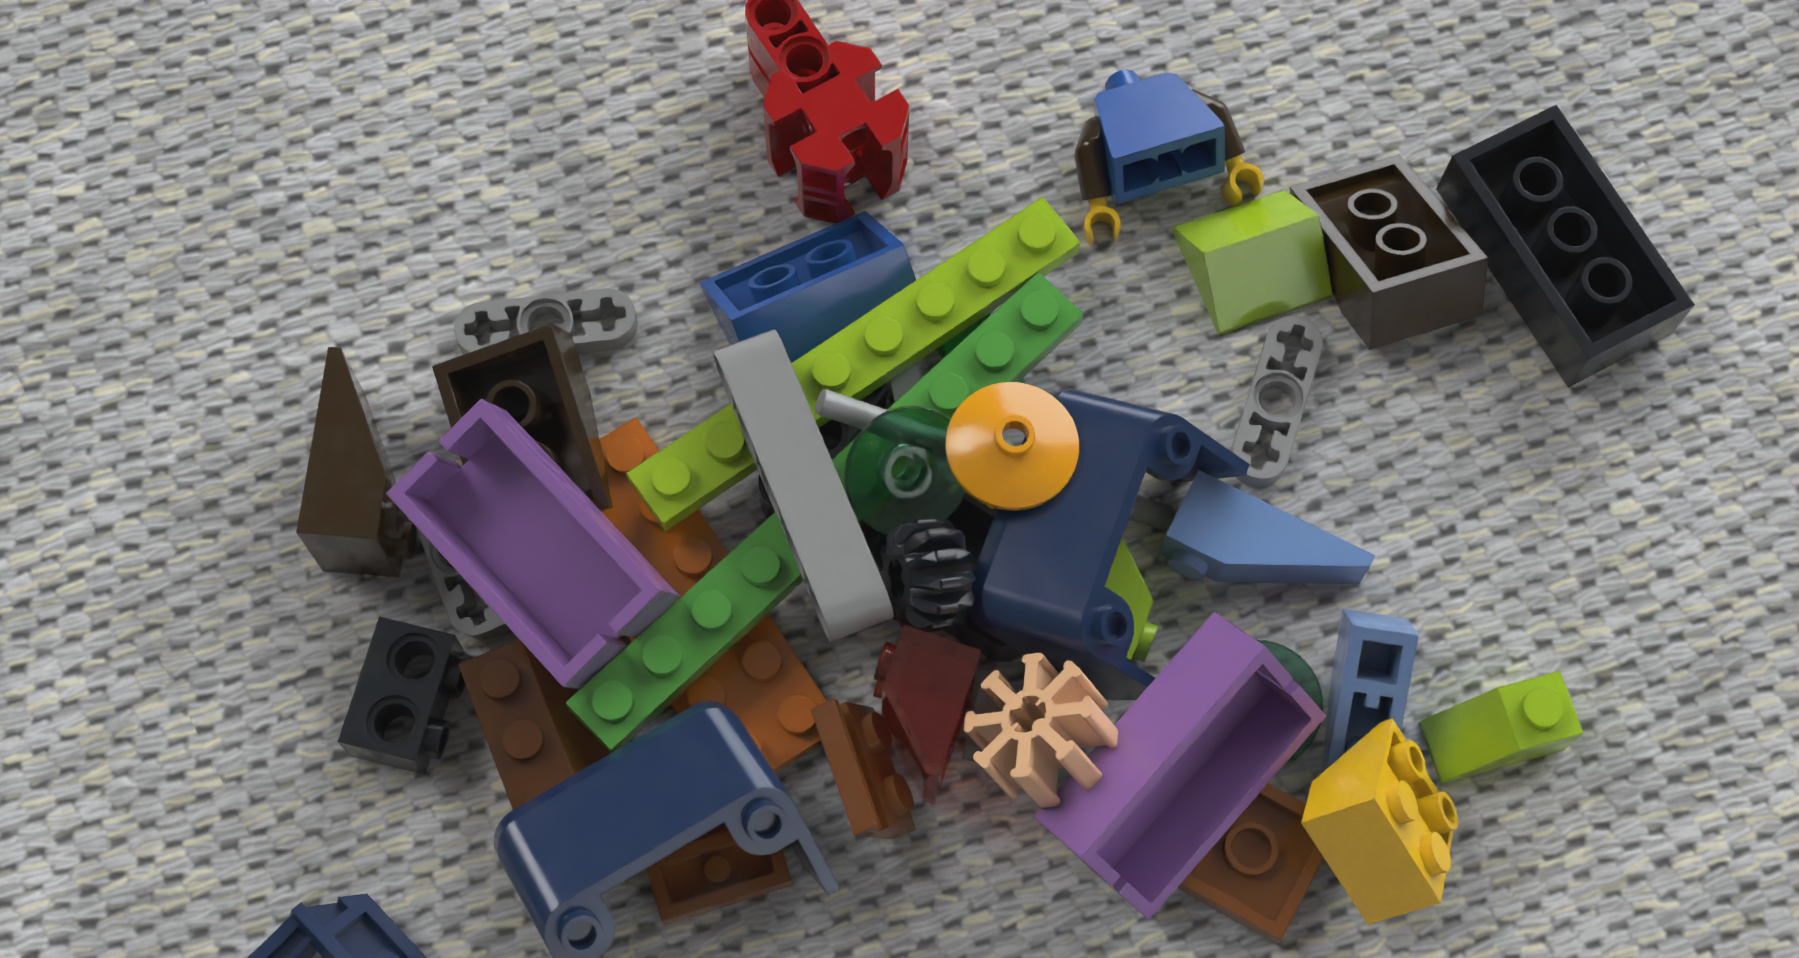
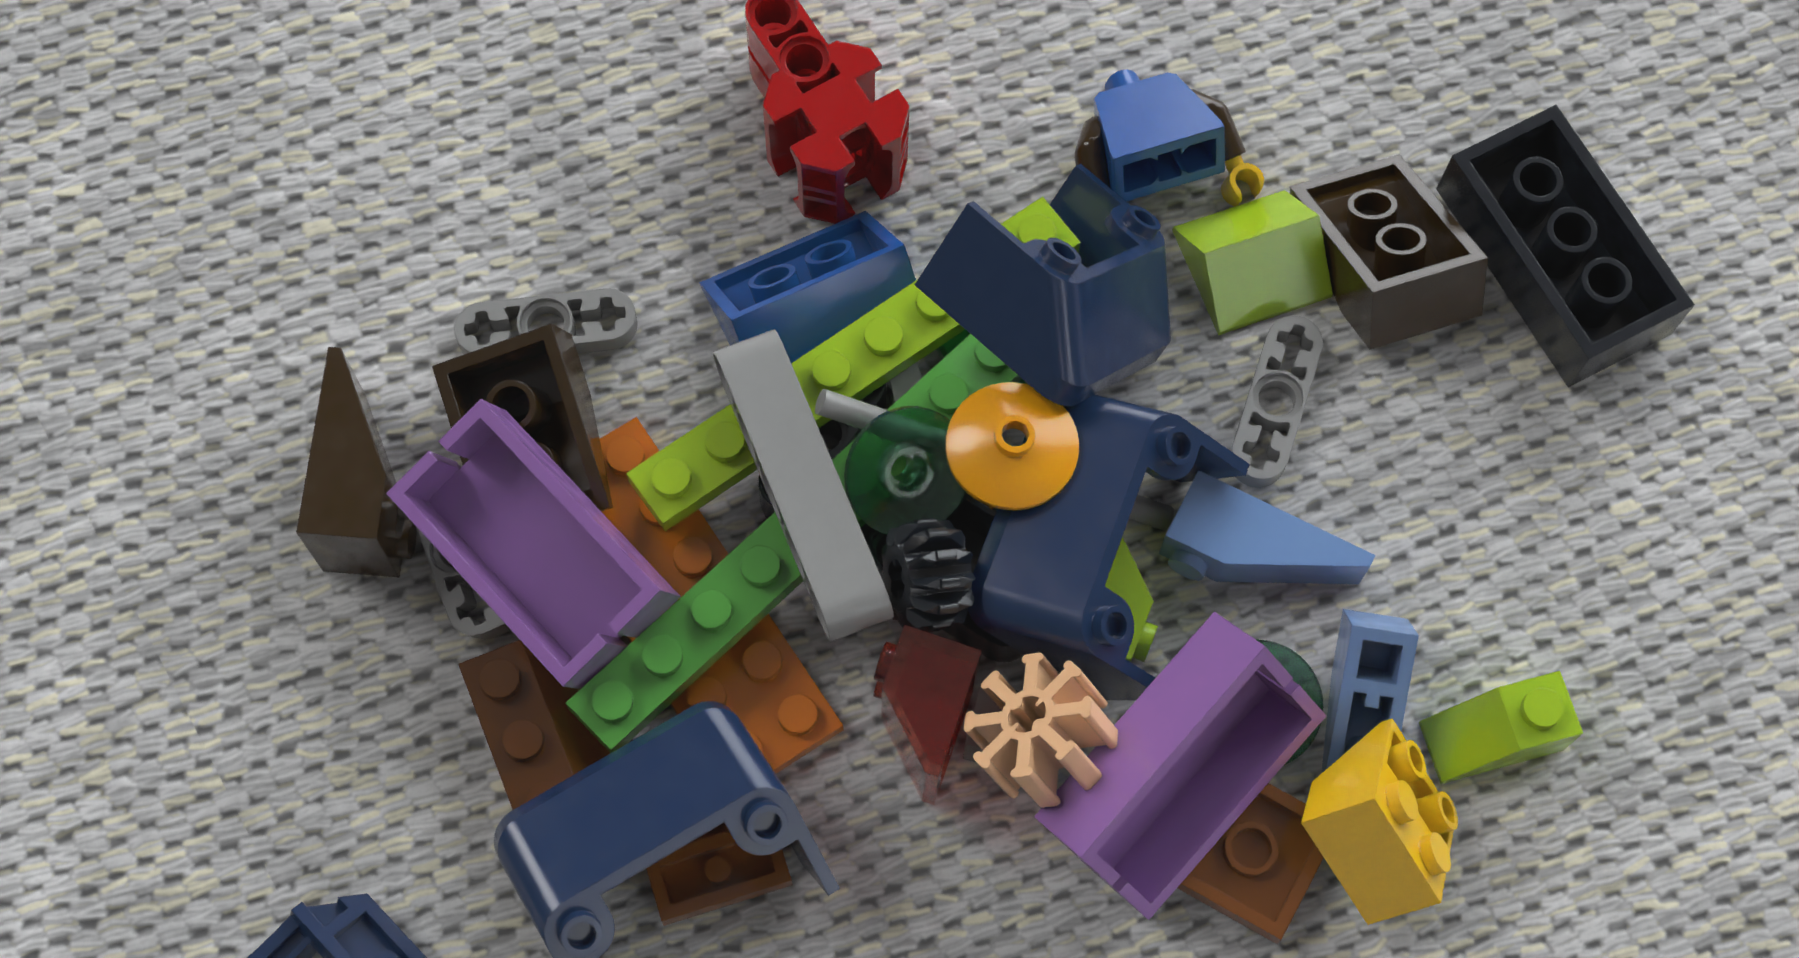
black brick [338,616,469,775] -> none
dark orange plate [811,699,916,839] -> none
none -> dark blue windscreen [915,164,1171,406]

